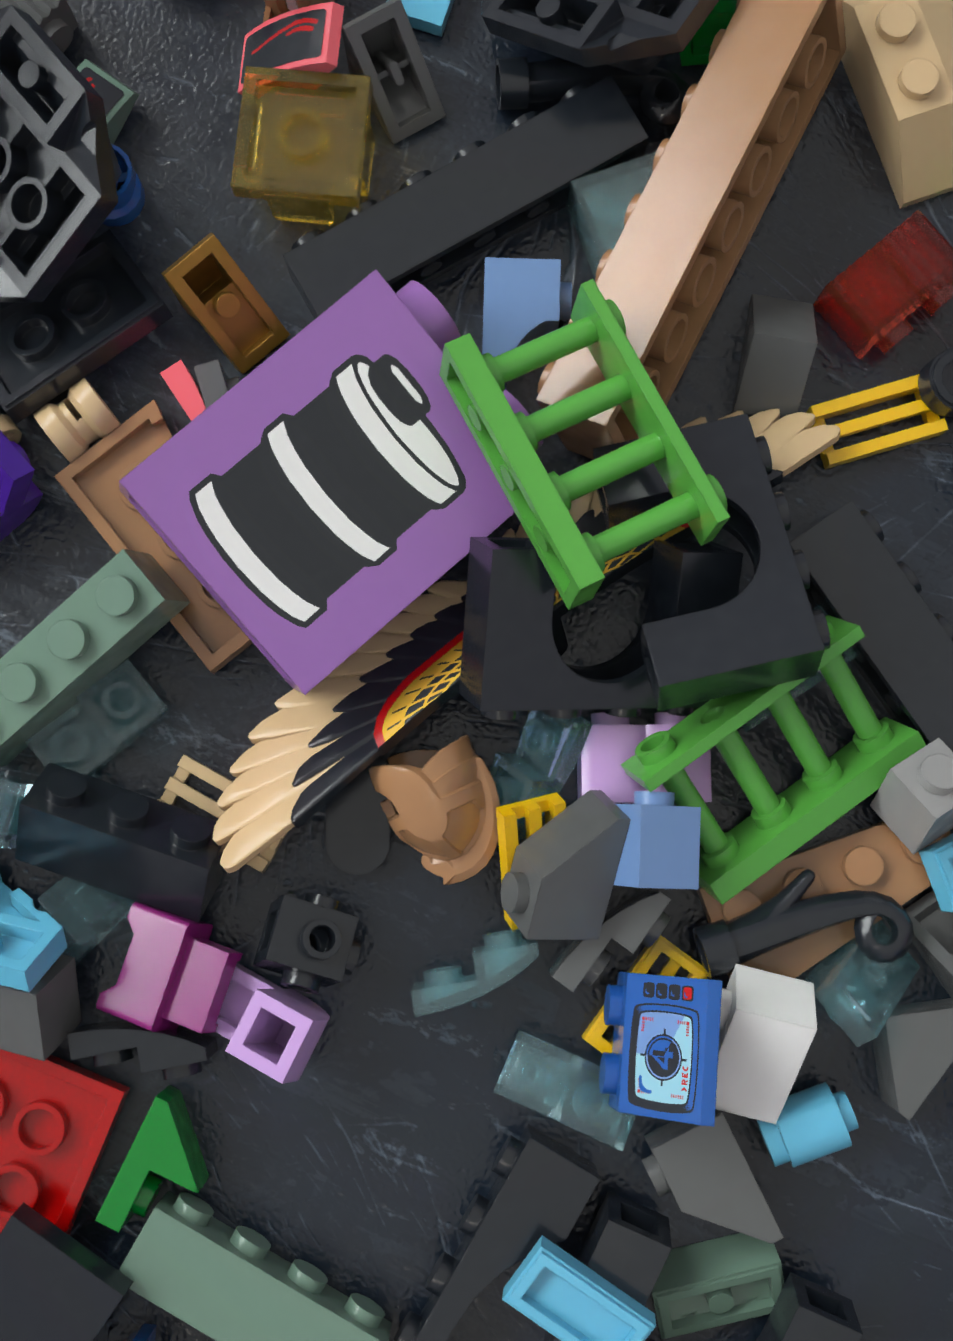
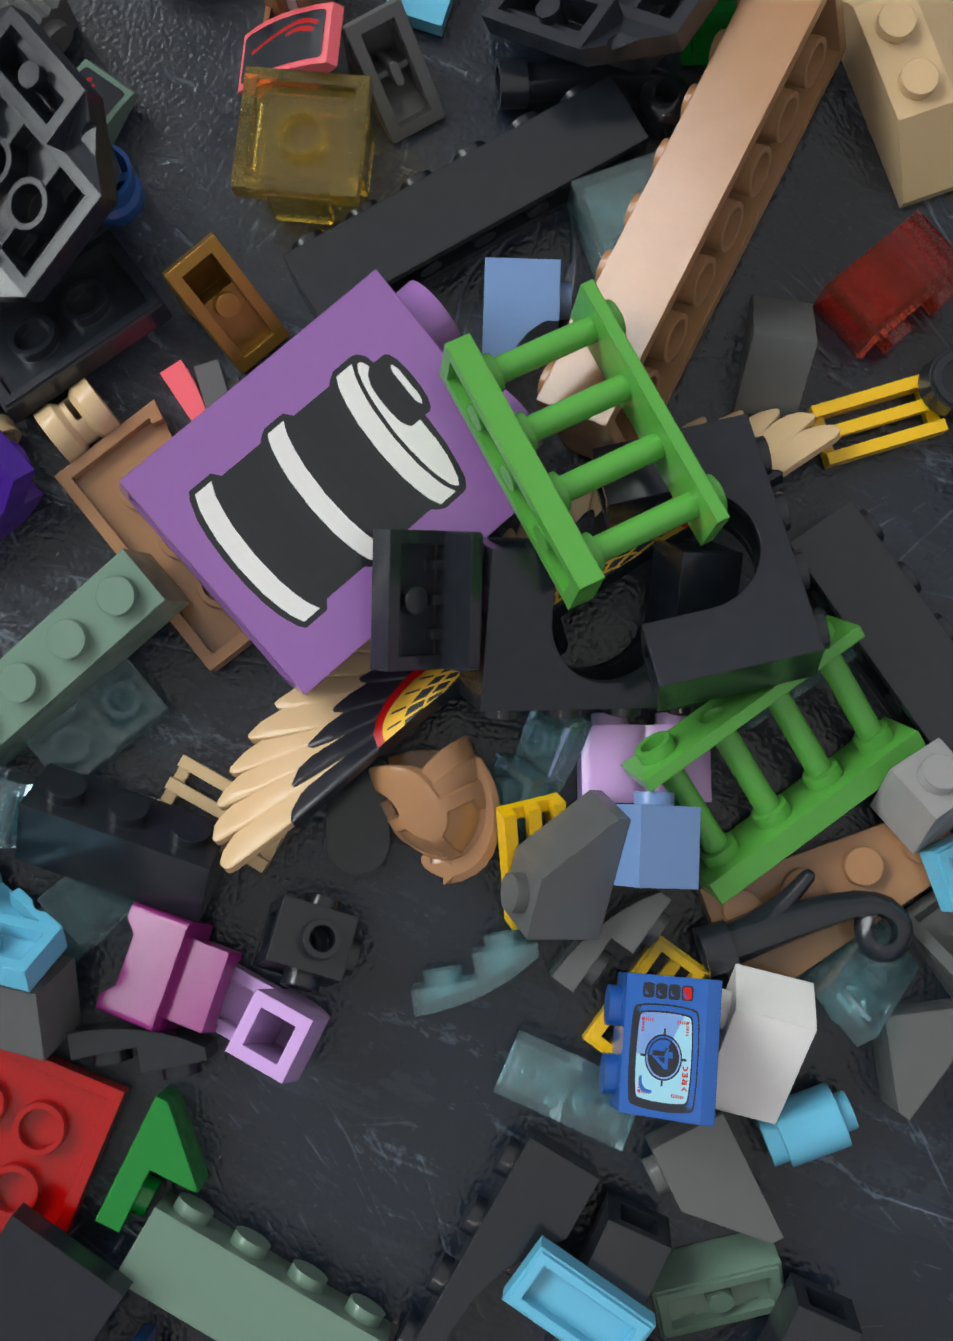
none -> black bracket [370,529,484,672]

